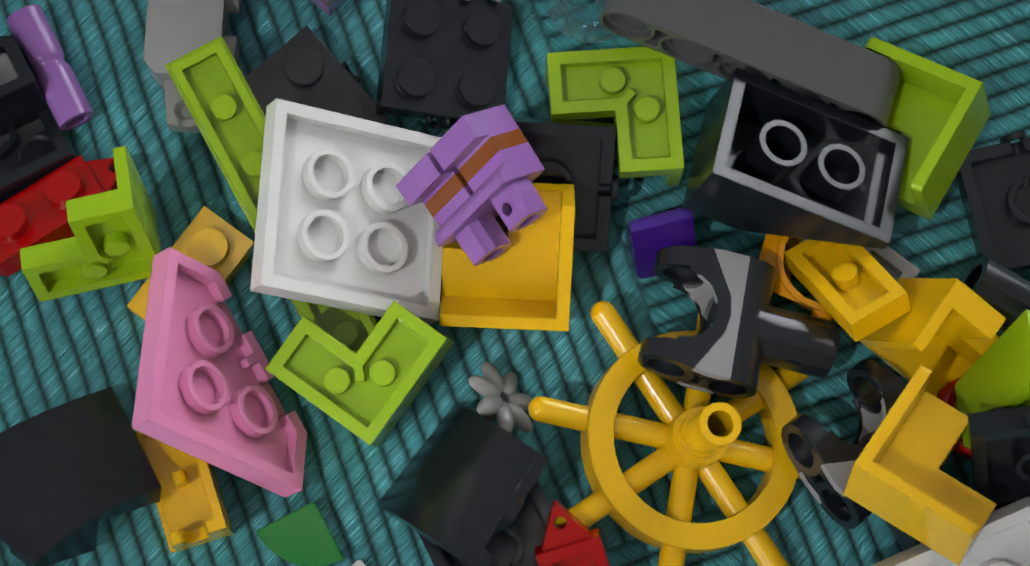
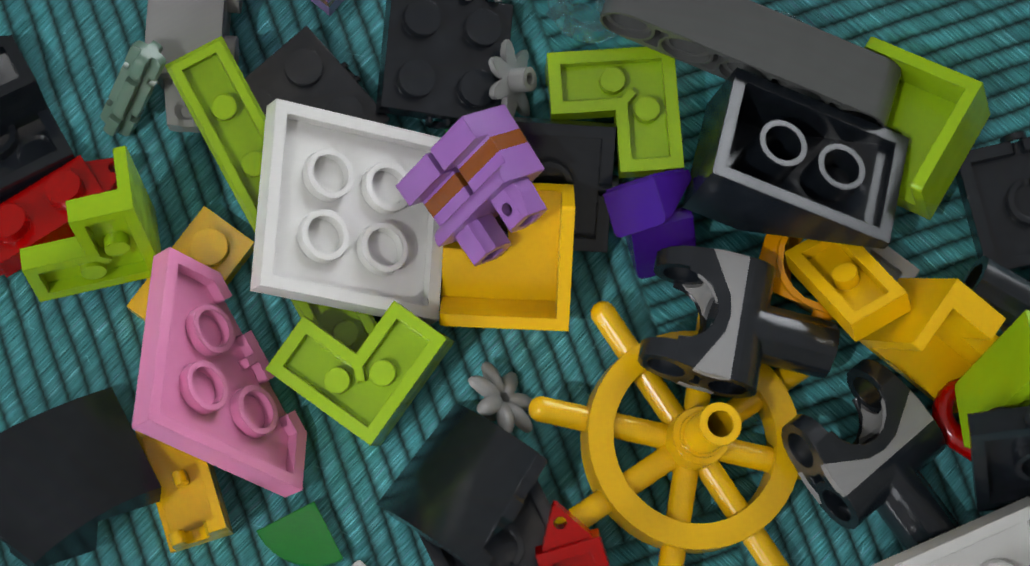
medium lavender piece [6,4,95,131] -> none
yellow panel [843,364,997,566] -> none
none -> sand green axle [100,40,166,137]
none -> light grey plant [488,39,537,117]
none -> dark purple slope [603,168,692,238]

